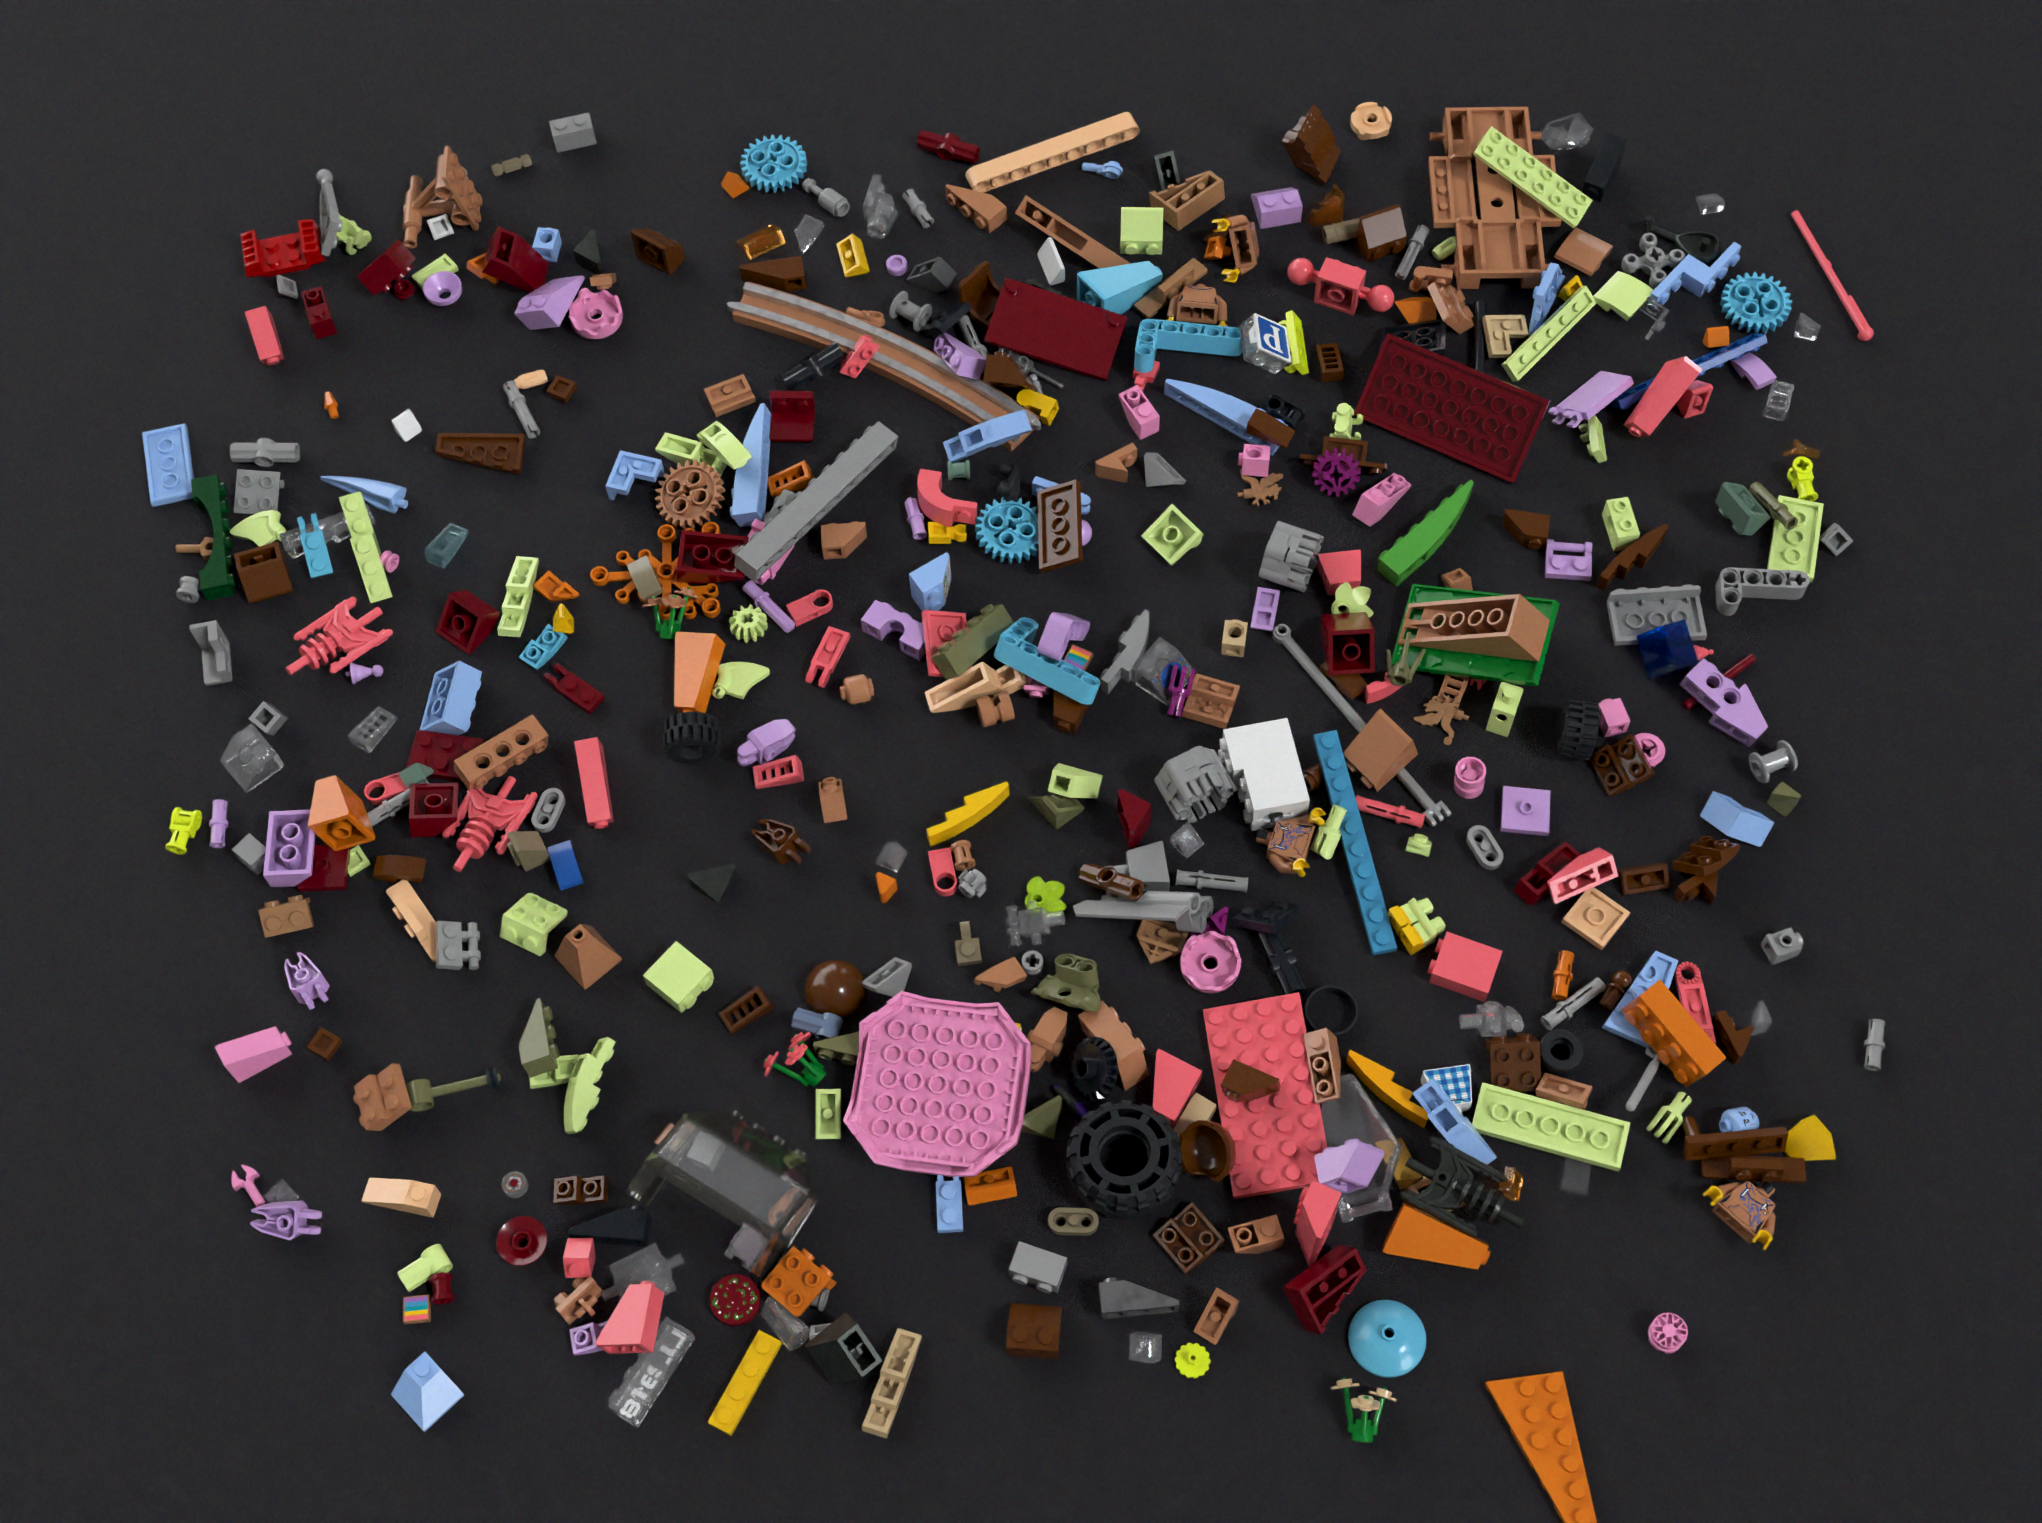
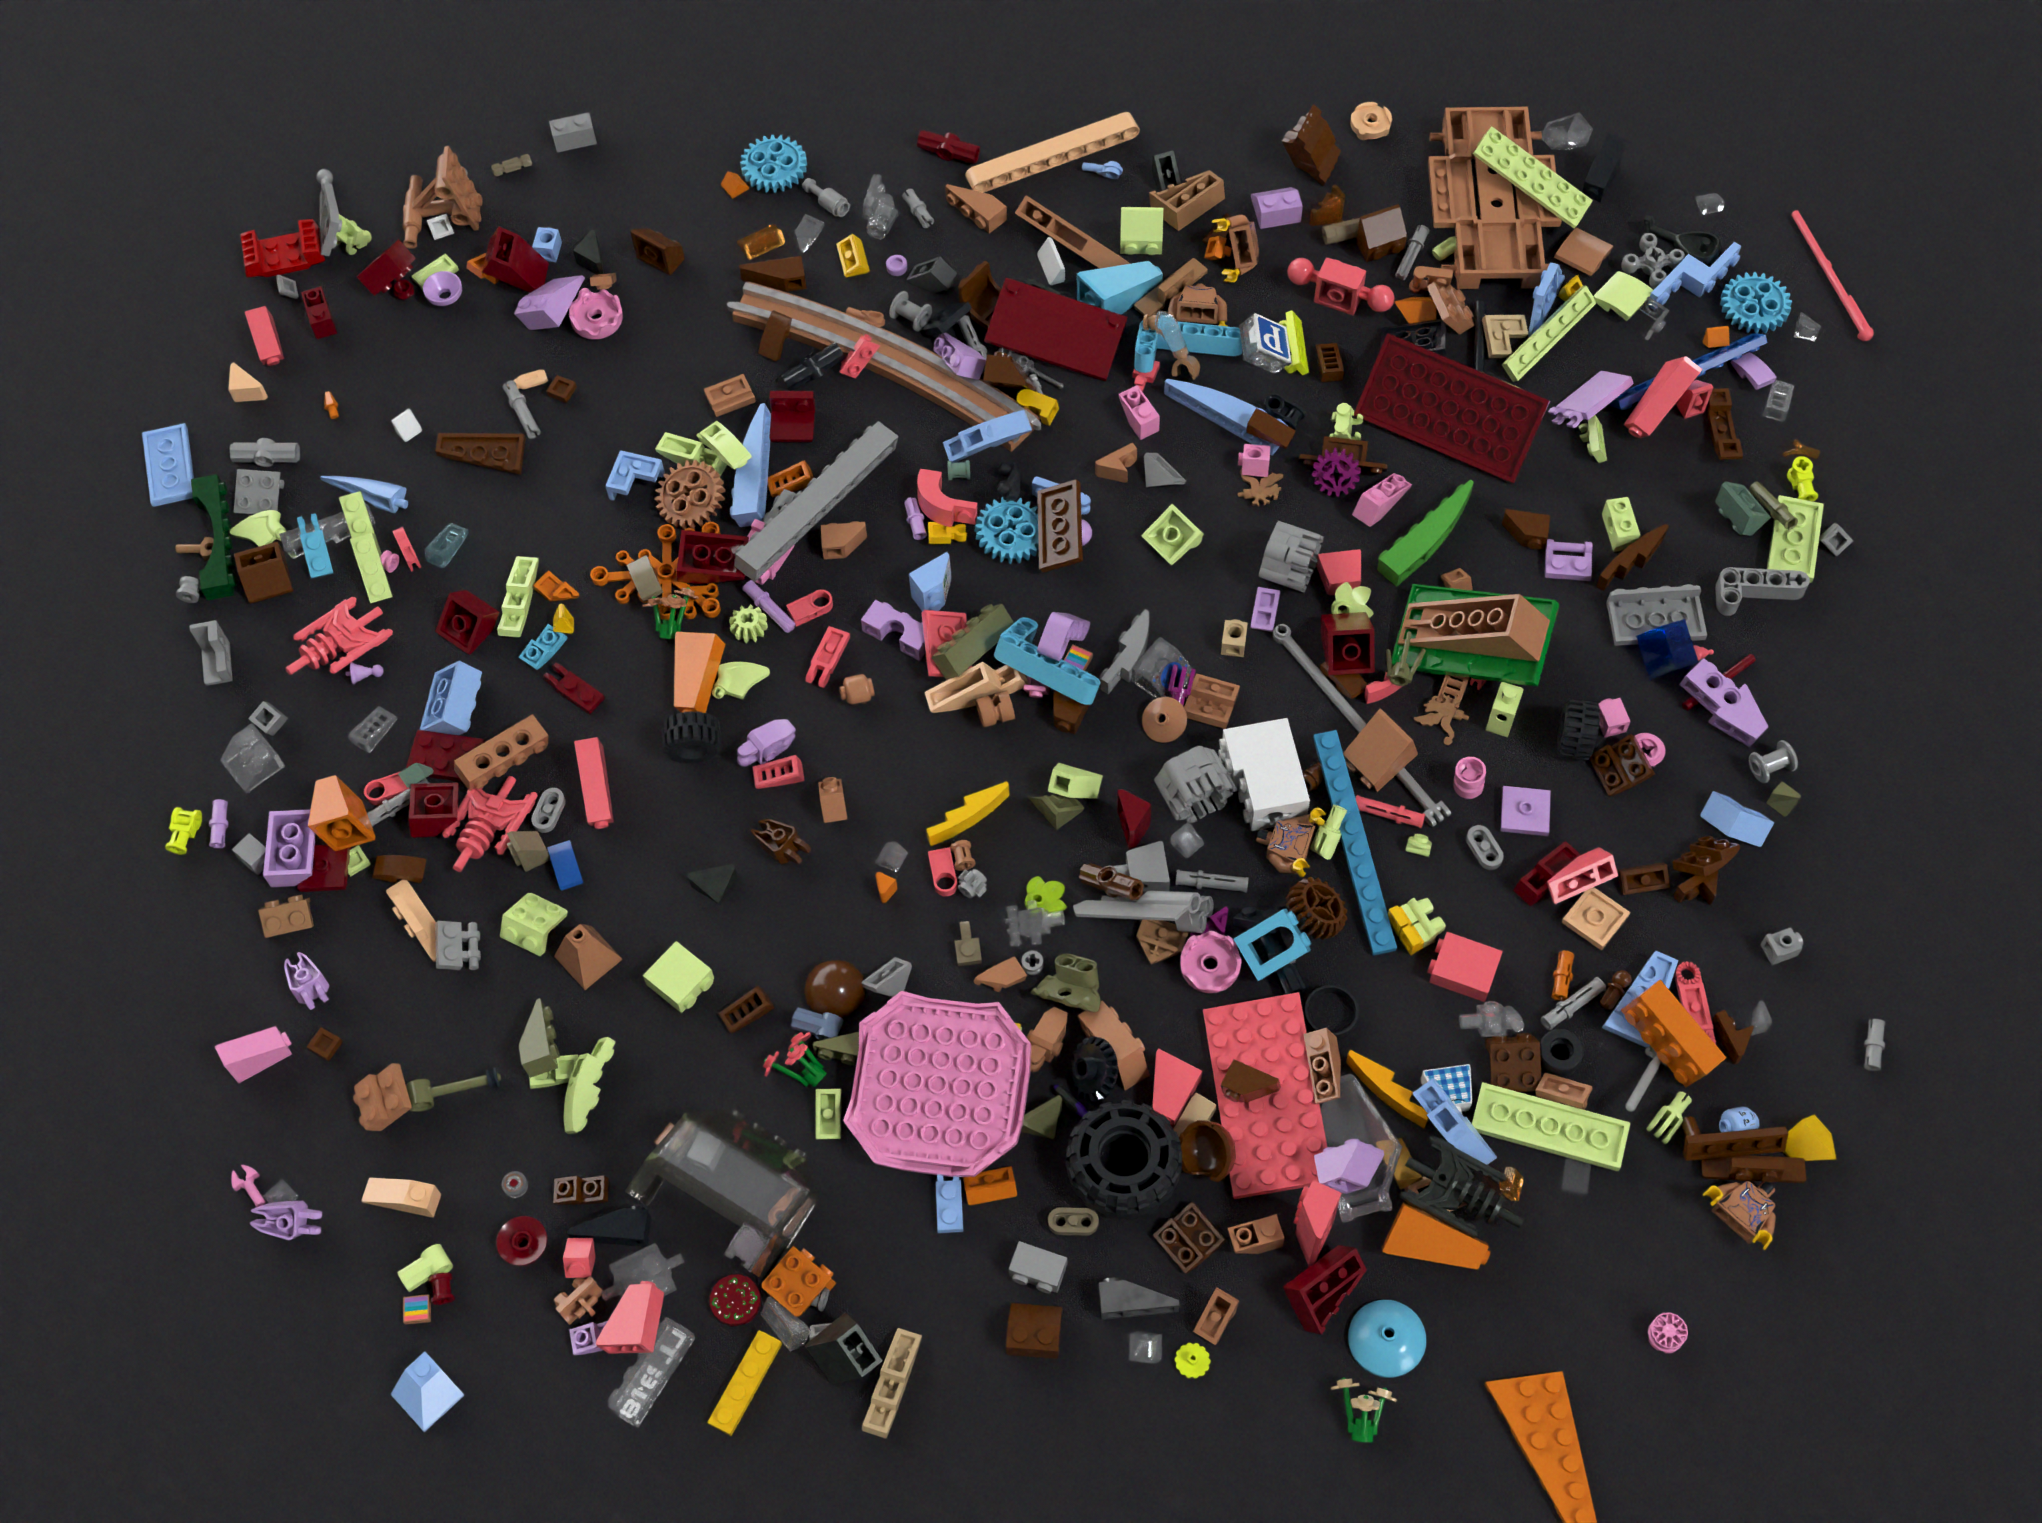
none -> light nougat slope [229,362,268,402]
none -> coral piece [392,527,421,572]
none -> reddish brown slope [758,310,792,361]
none -> nougat dish [1142,697,1187,743]
none -> piece [1143,311,1200,380]
none -> medium azure panel [1234,909,1311,981]
none -> reddish brown gear [1285,877,1348,940]
none -> reddish brown slope [1707,388,1743,460]

